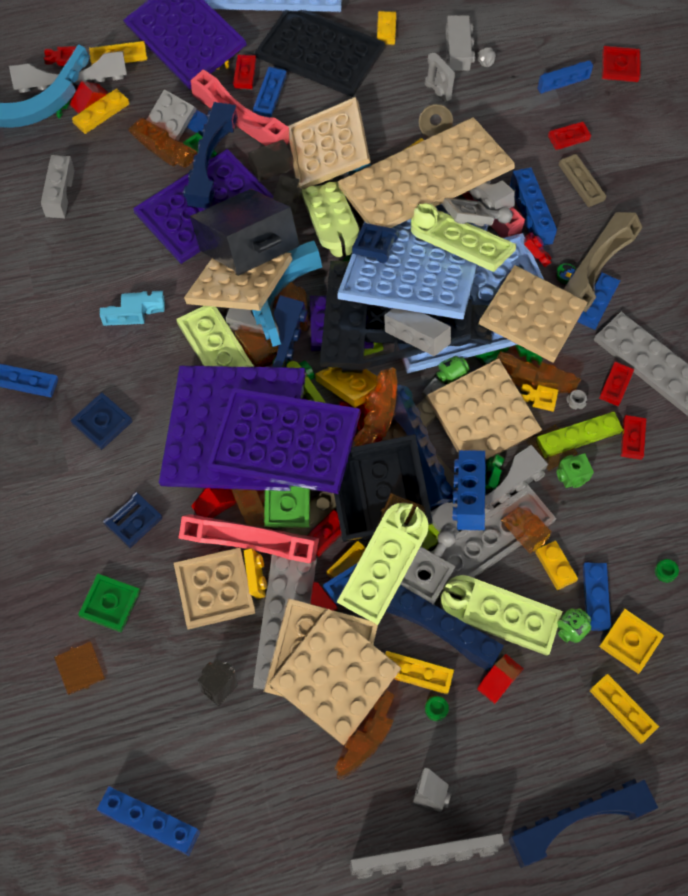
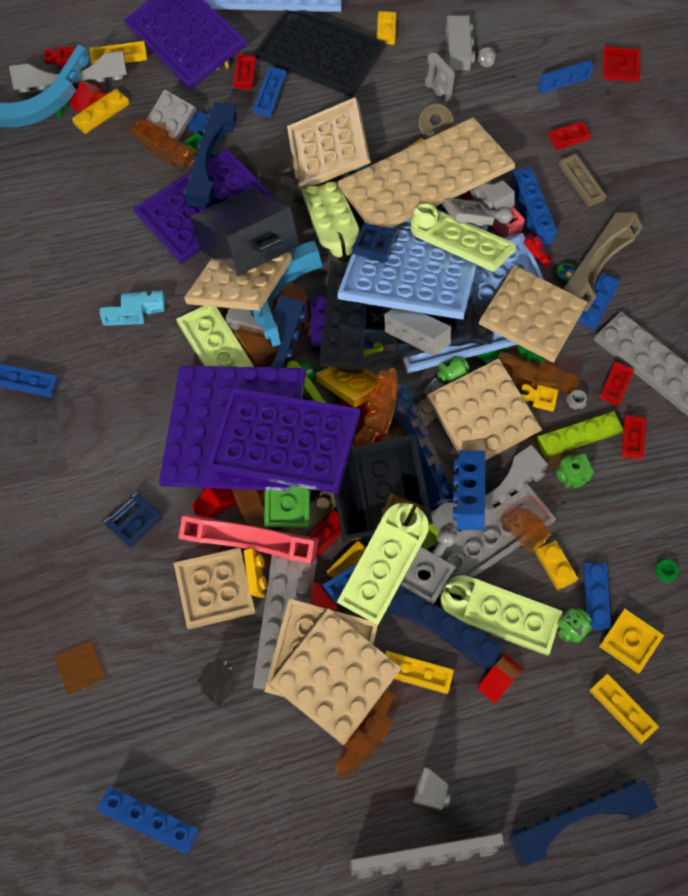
light grey arch [41,155,75,218] -> none
dark blue plate [70,393,133,450] -> none
green plate [78,573,141,633] -> none
coral arch [191,69,290,154] -> none
green tile [425,696,449,721] -> none
green plate [485,454,504,493] -> none

